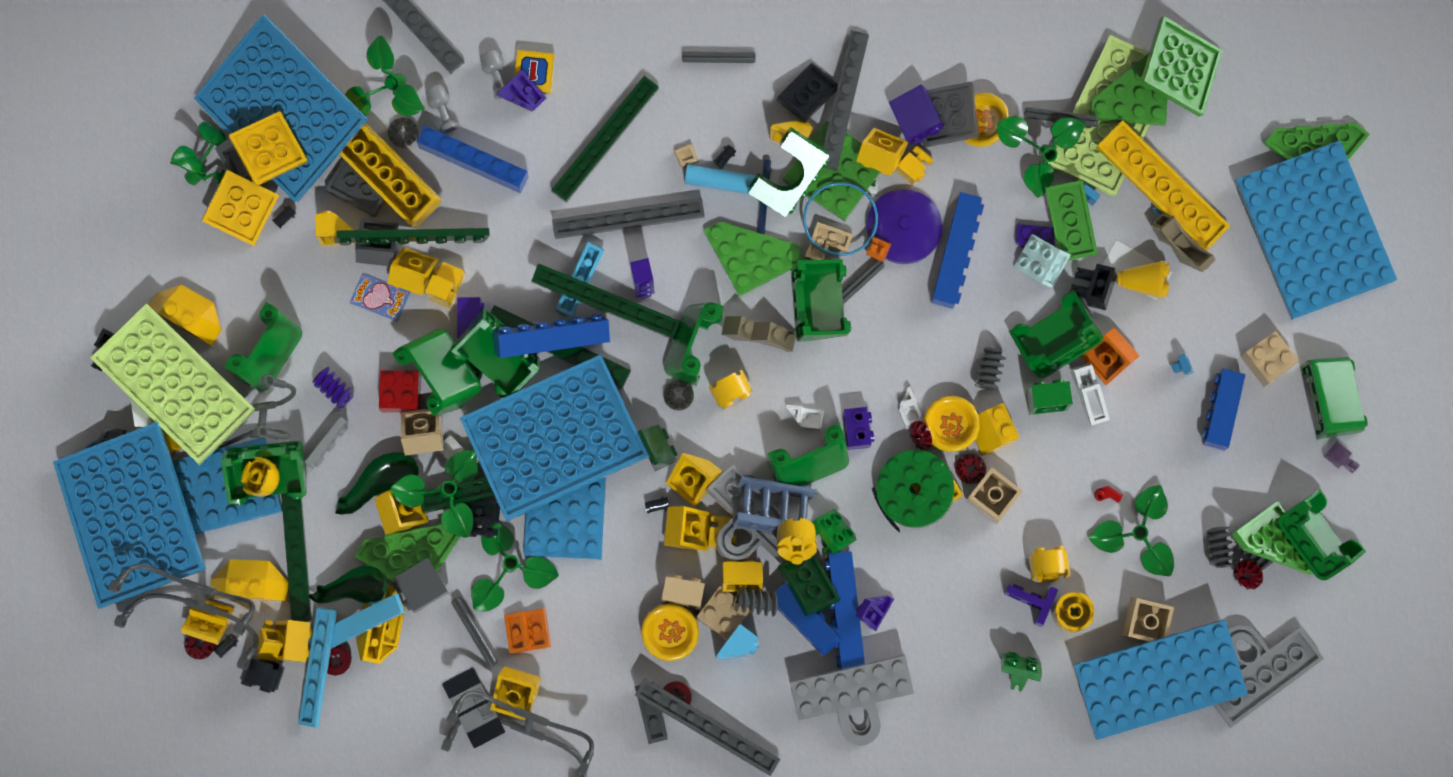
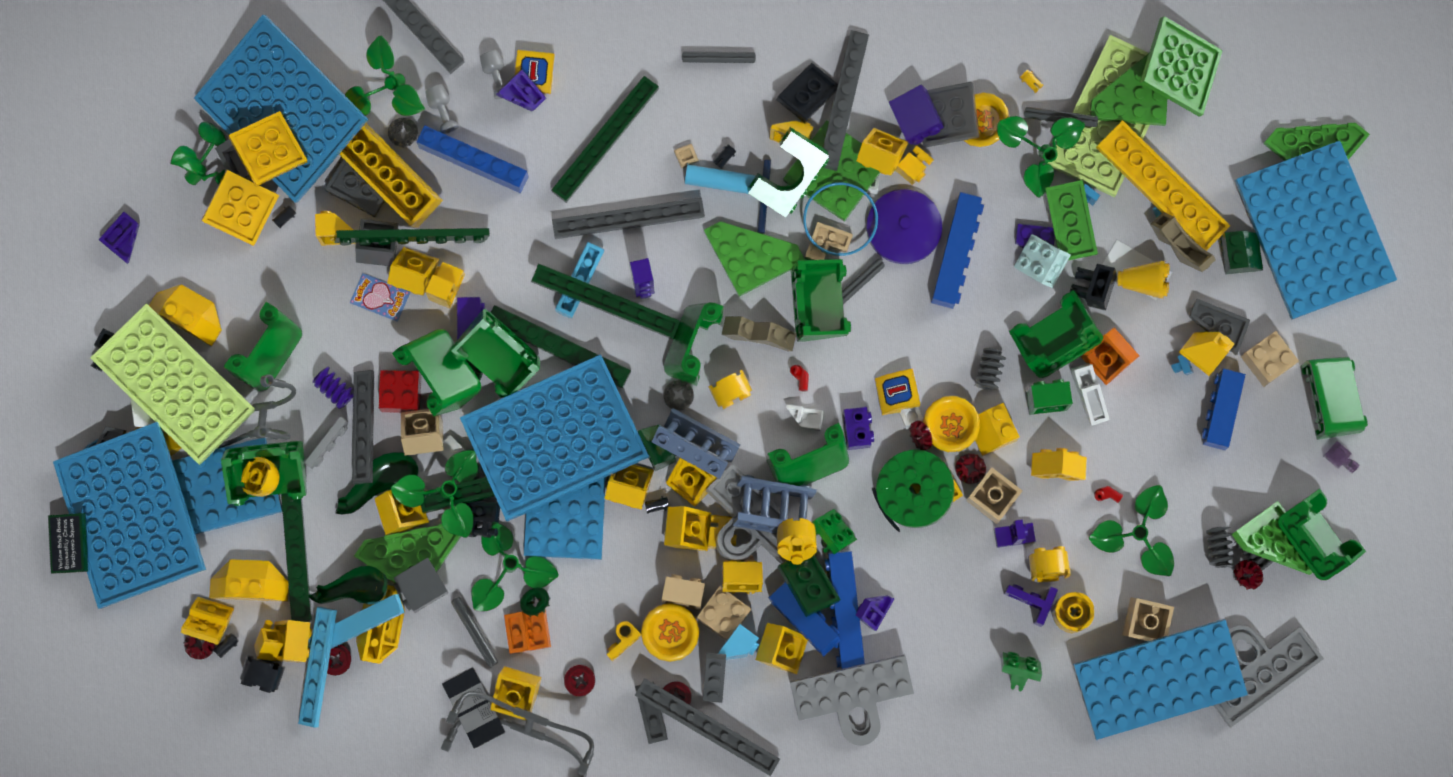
dark grey bar [109,564,259,670] -> none
blue brick [493,314,610,358] -> none
dark grey piece [734,587,778,617] -> none
orange tile [866,237,891,262] -> none
none -> black tile [48,513,88,574]
none -> dark purple wing [98,212,140,264]
none -> dark grey tile [352,370,374,484]
none -> dark green gear [520,587,551,617]
none -> dark red gear [564,665,596,697]
none -> yellow slope [604,464,654,510]
none -> yellow plate [606,621,642,662]
none -> sand blue fence [652,408,741,479]
none -> dark grey plate [703,653,726,703]
none -> yellow slope [755,623,808,674]
none -> red arm [790,365,809,392]
none -> slope [875,368,920,415]
none -> dark purple bracket [994,519,1036,548]
none -> yellow pin [1020,70,1044,93]
none -> yellow brick [1031,448,1087,481]
none -> yellow slope [1179,332,1234,376]
none -> dark grey wing [1189,299,1250,355]
none -> dark green slope [1220,231,1263,275]

